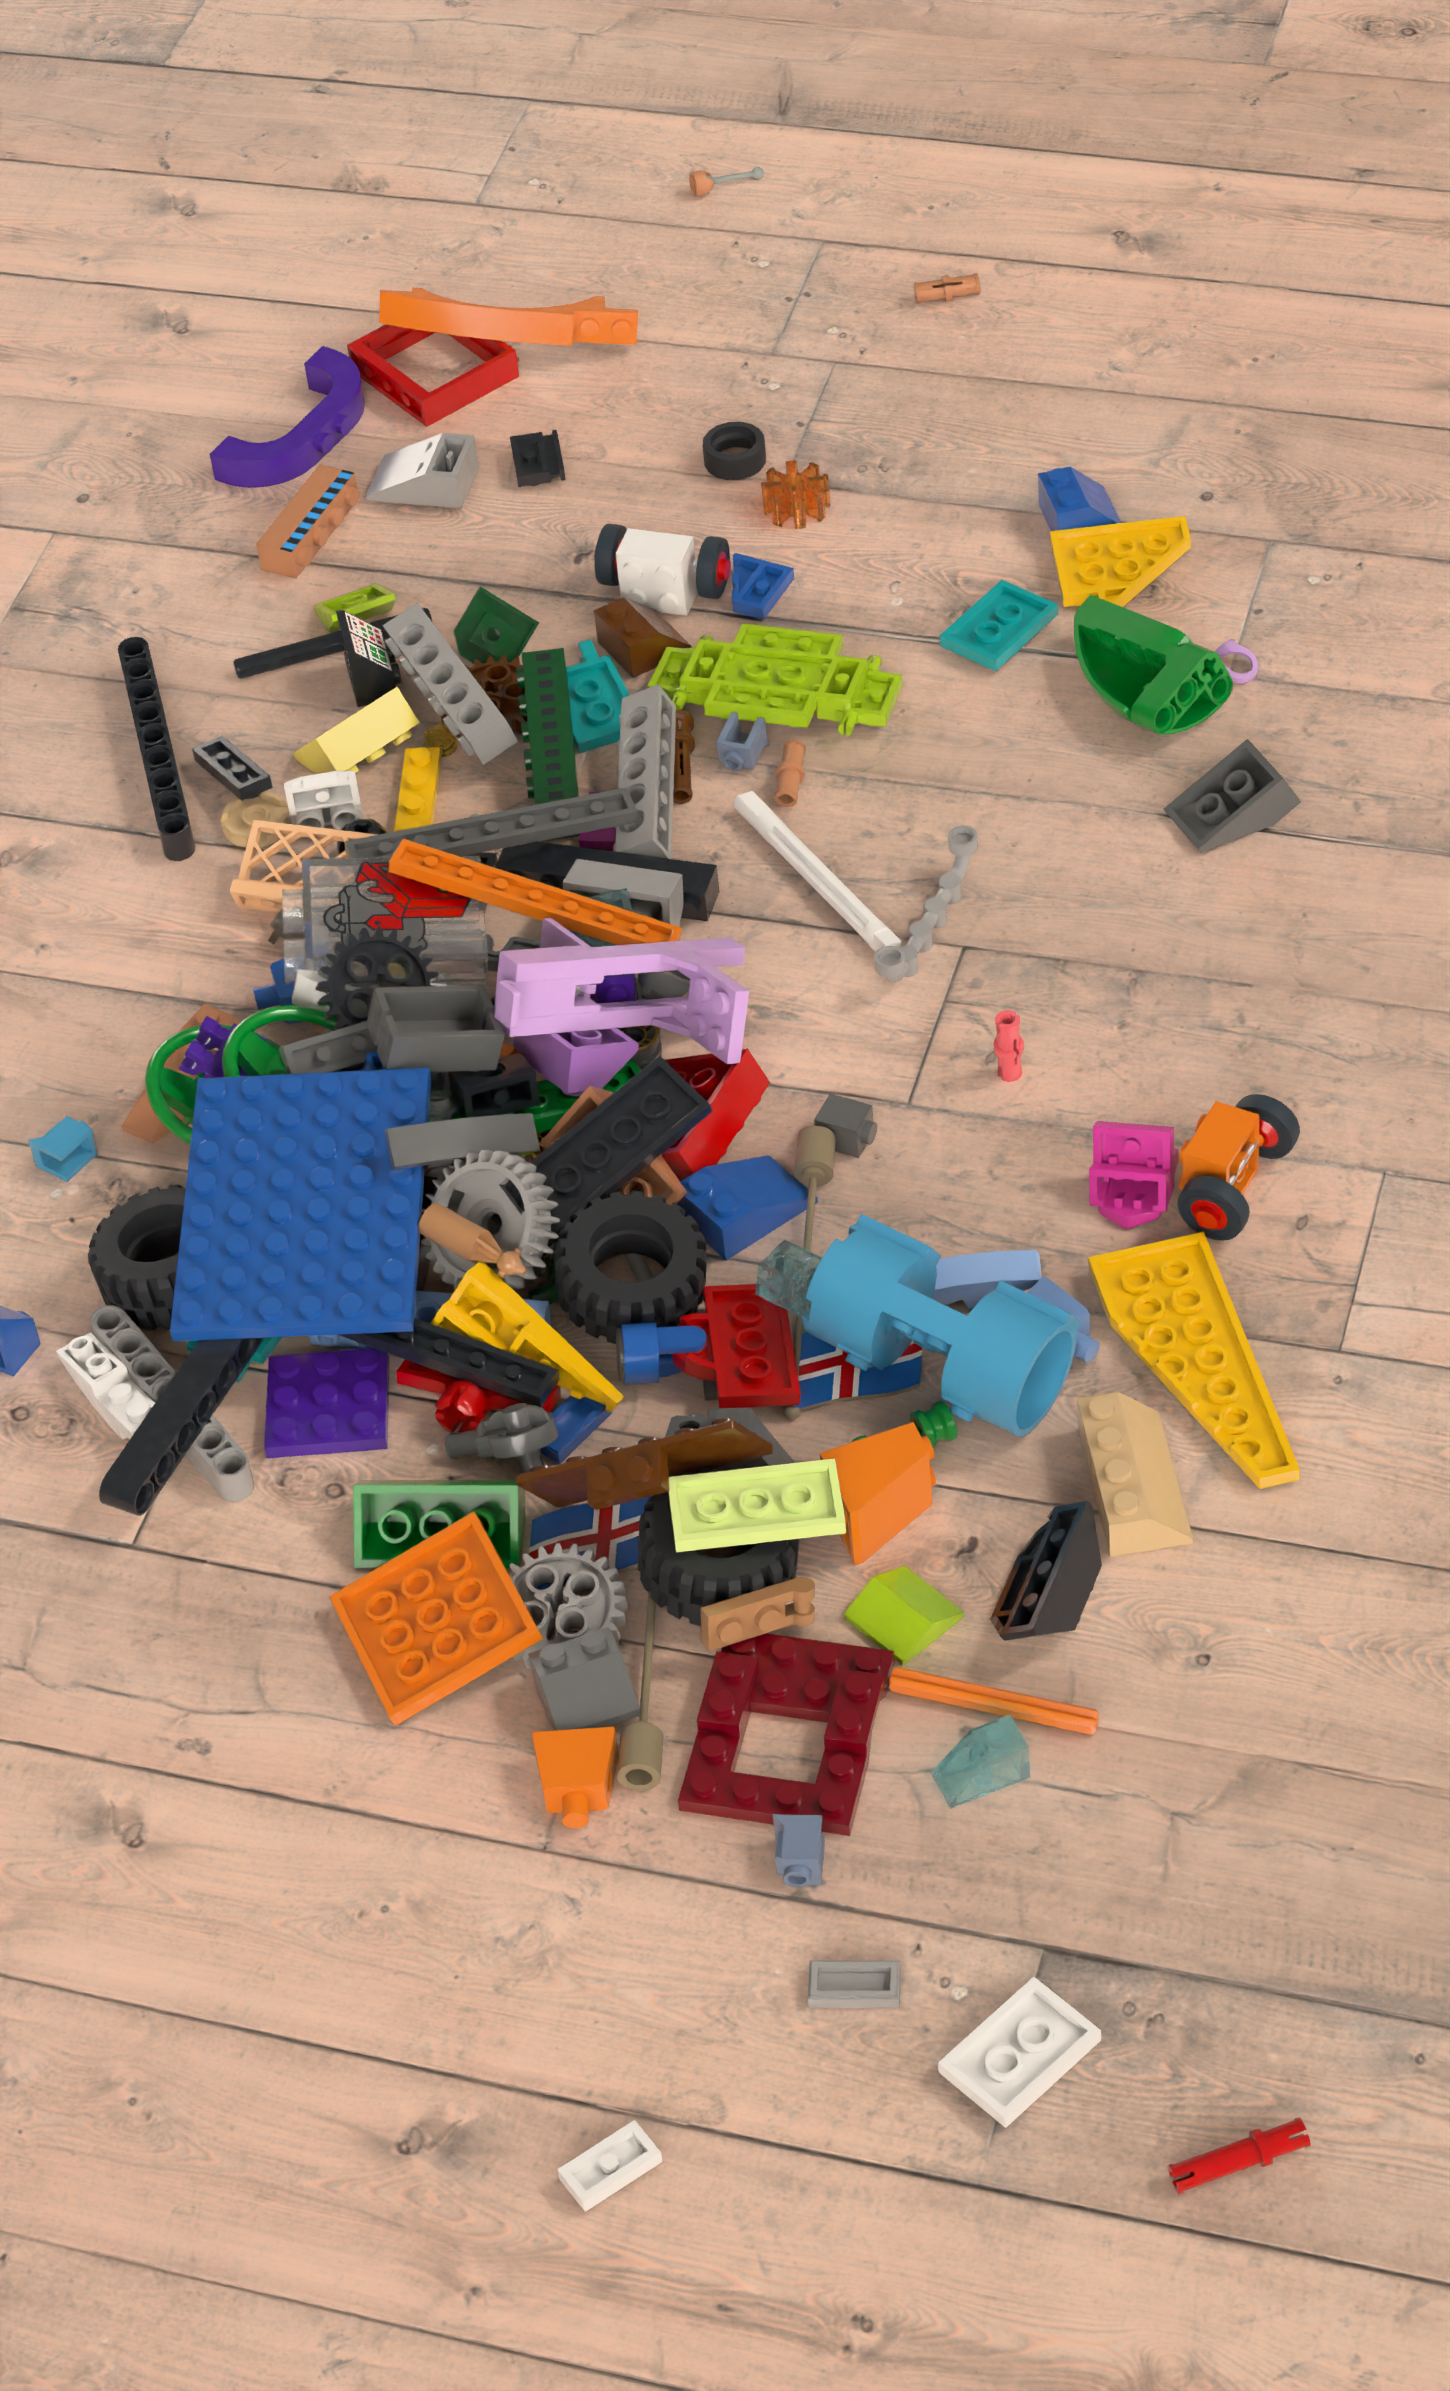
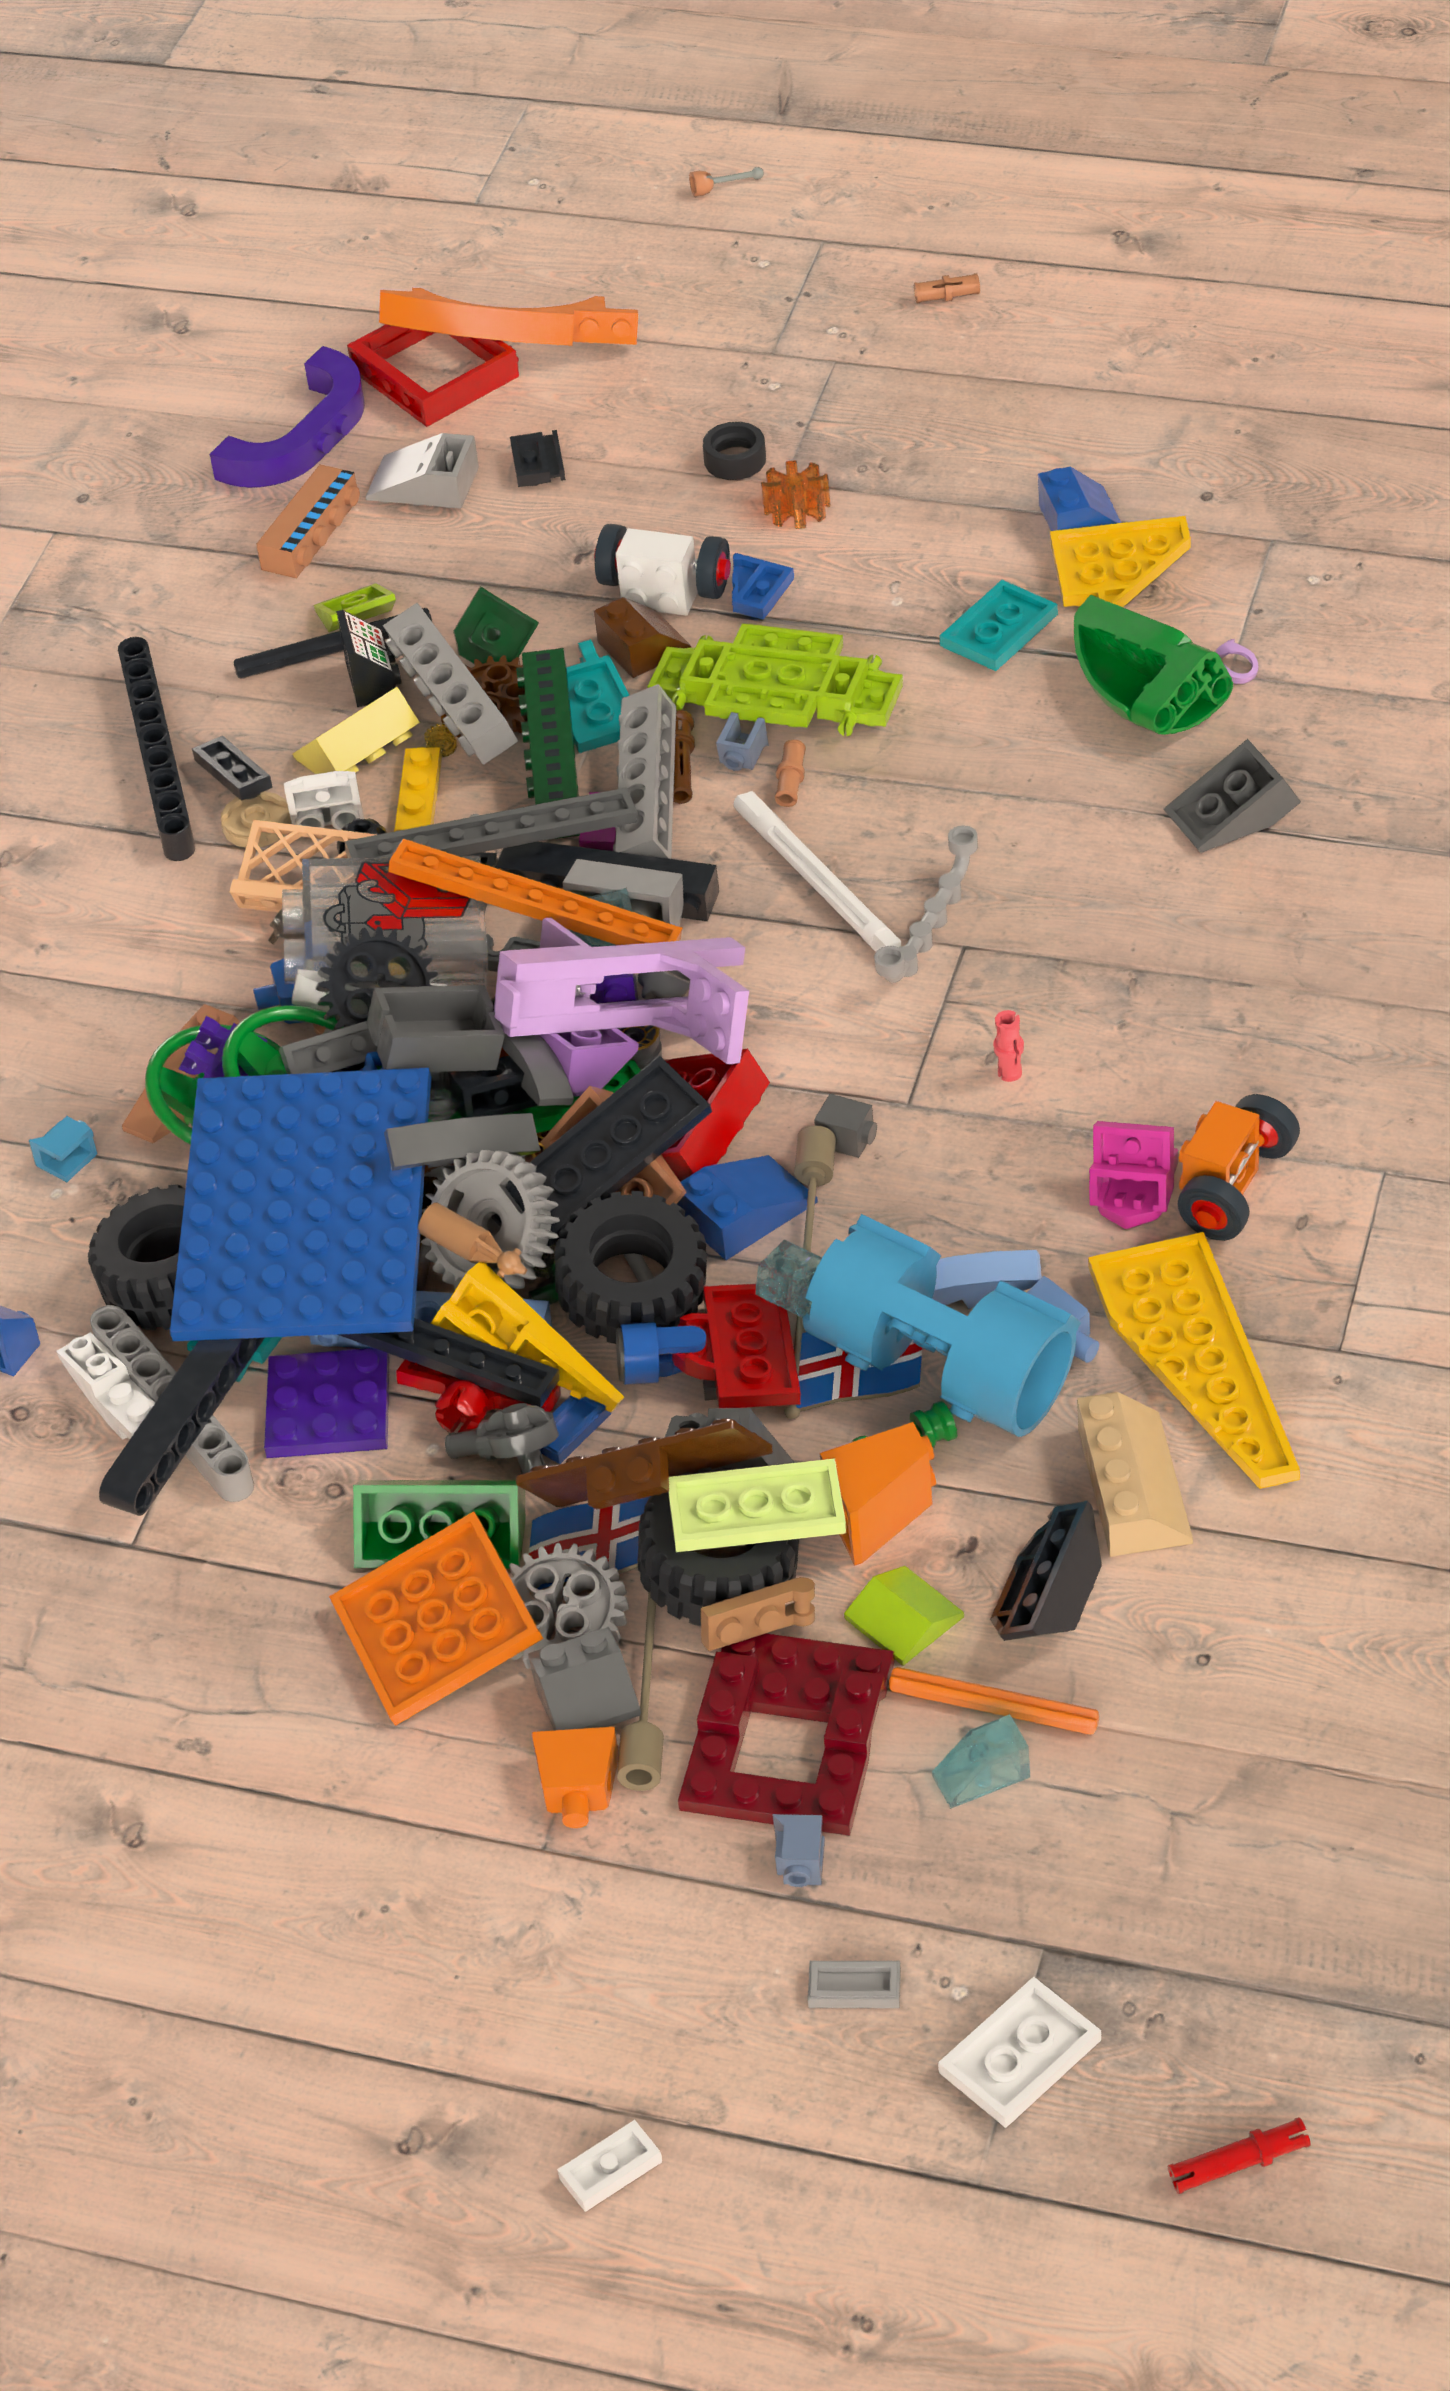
none -> dark grey slope [502,1033,574,1106]

